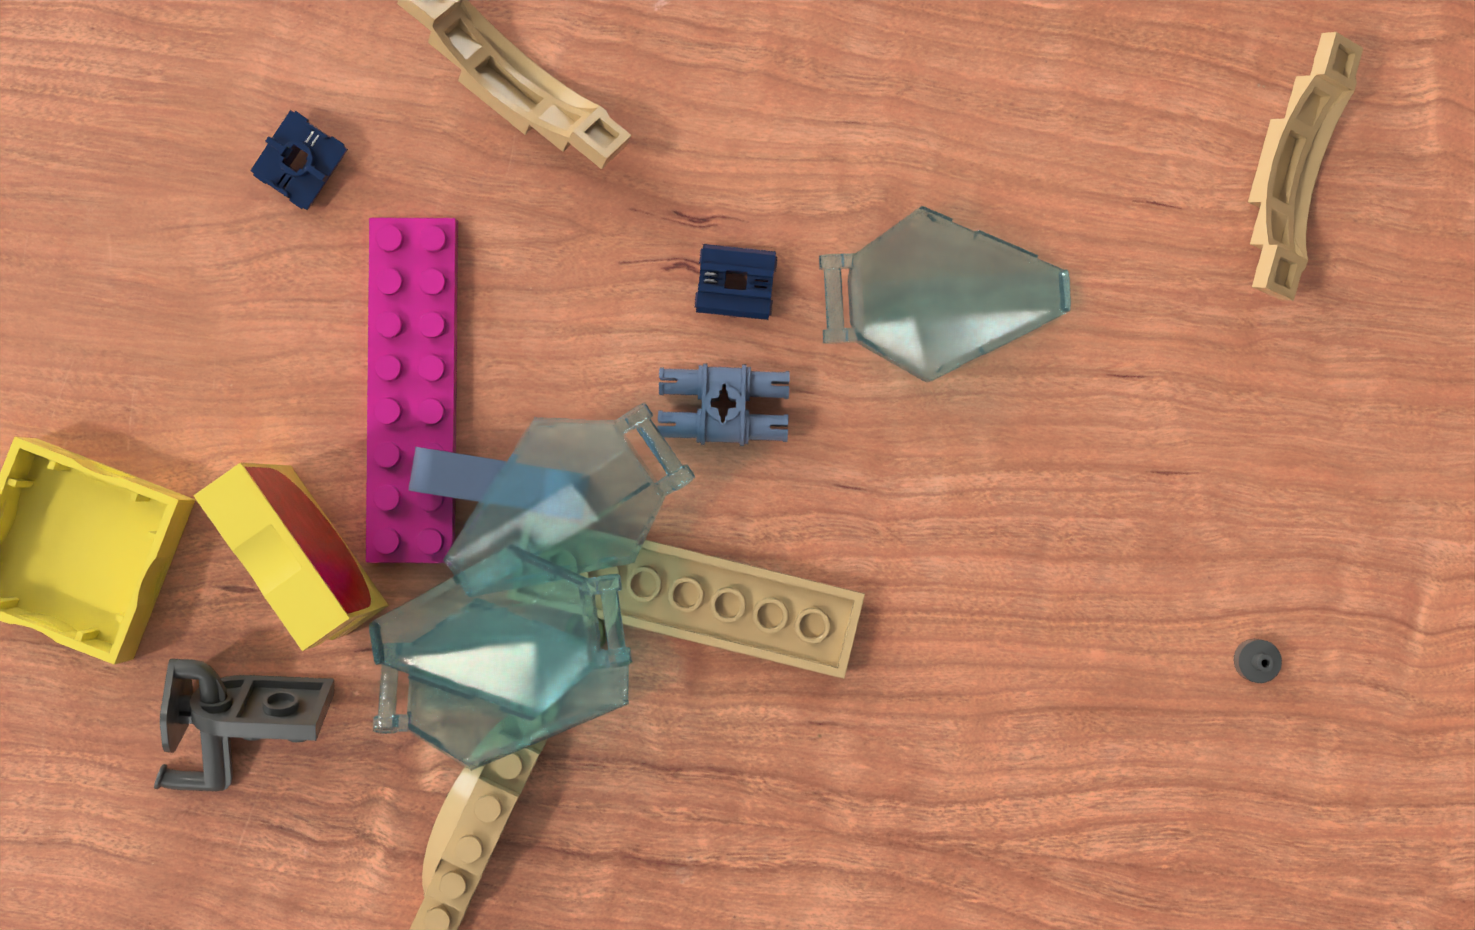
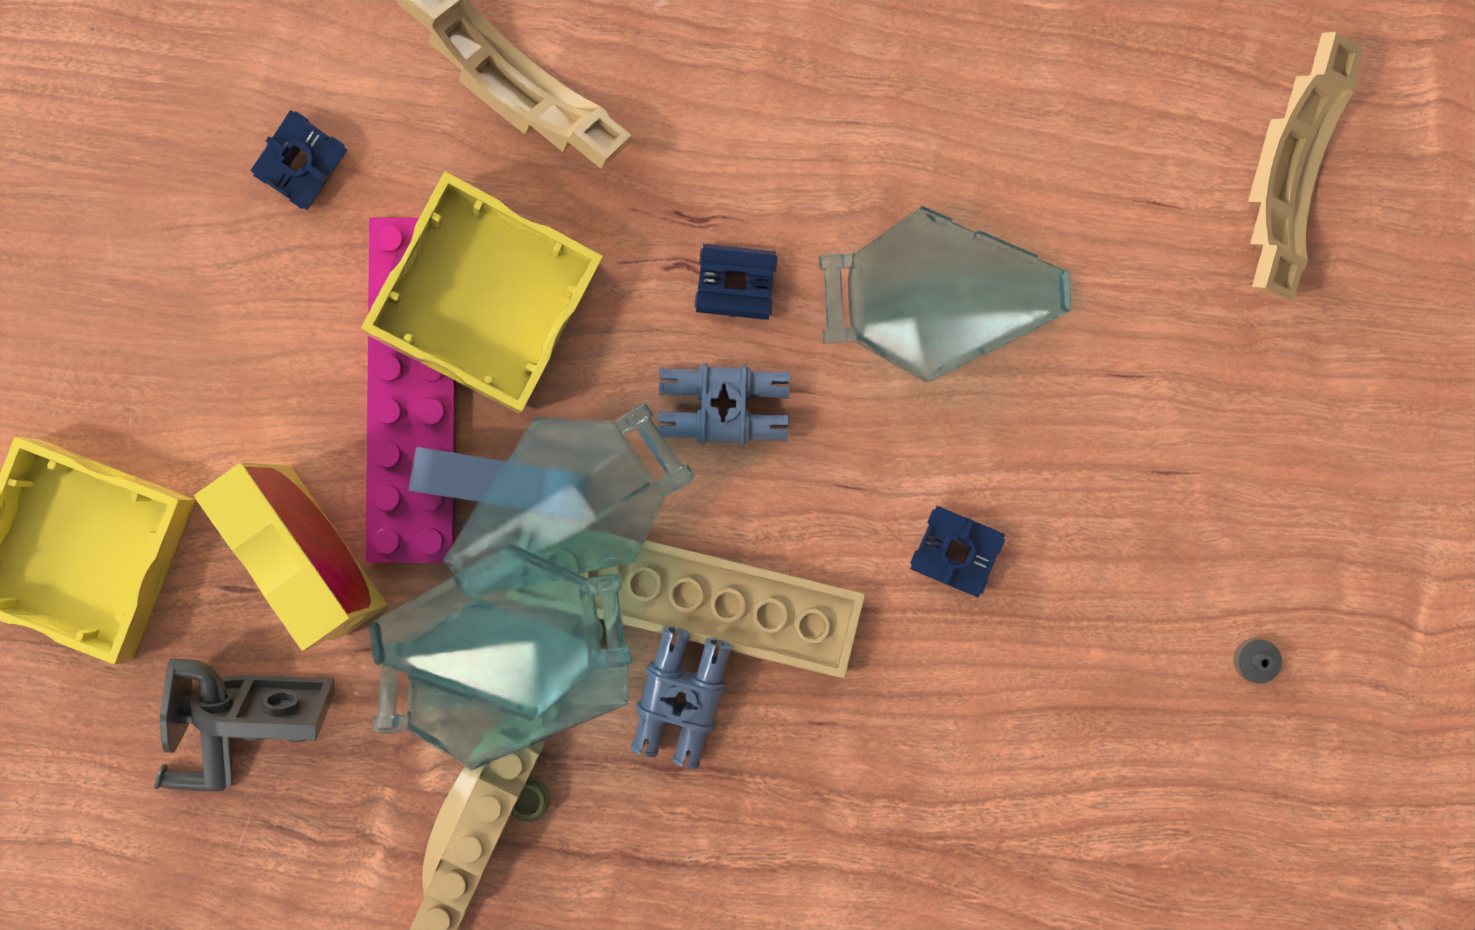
none -> light yellow tile [361,171,603,414]
none -> olive plate [511,777,550,822]
none -> sand blue pin [631,626,733,769]
none -> dark blue piece [910,506,1005,598]

